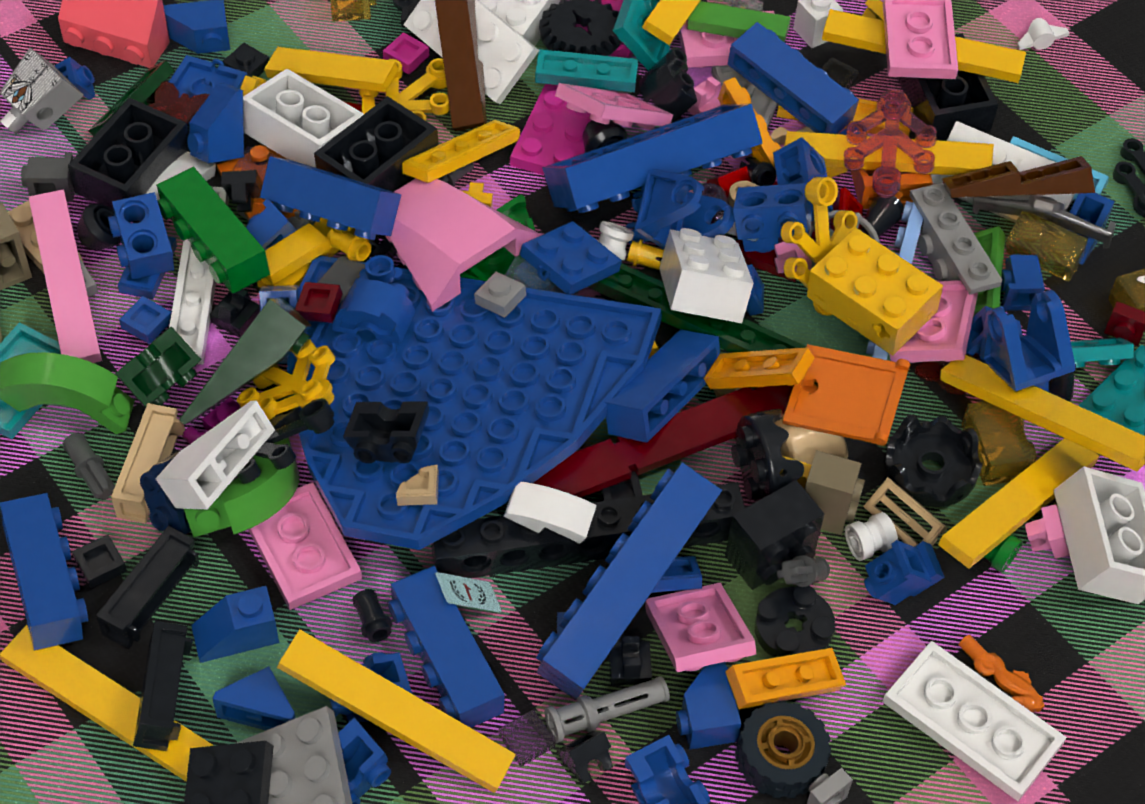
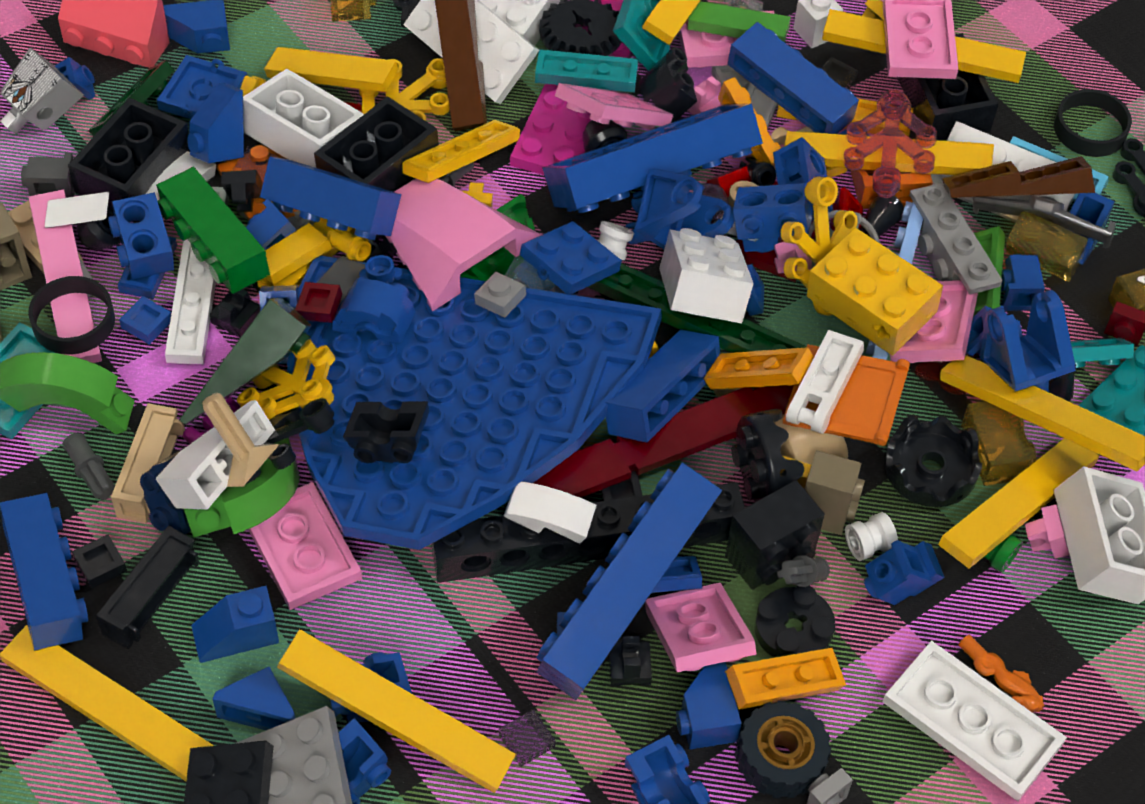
dark green cylinder [115,326,202,408] -> none
black container [133,621,193,751] -> none
clear red piece [147,81,209,124] -> none
black plate [222,43,269,77] -> none
black pin [352,589,392,642] -> none
dark pink plate [383,32,429,74] -> none
blue brick [387,566,505,728] -> none
tan tile [396,465,439,506] -> none
clear light blue sticker [435,572,502,612] -> none
light grey pin [544,676,670,743] -> none
black tile [556,731,613,783] -> none
yellow pin [627,239,664,270] -> none
tan tile [863,477,947,547] -> none
white piece [1017,18,1069,50] -> none
none -> black tyre [28,276,115,354]
none -> white sticker [45,192,109,228]
none -> tan piece [202,393,279,487]
none -> white plate [786,330,864,434]
none -> black tyre [1054,89,1132,157]

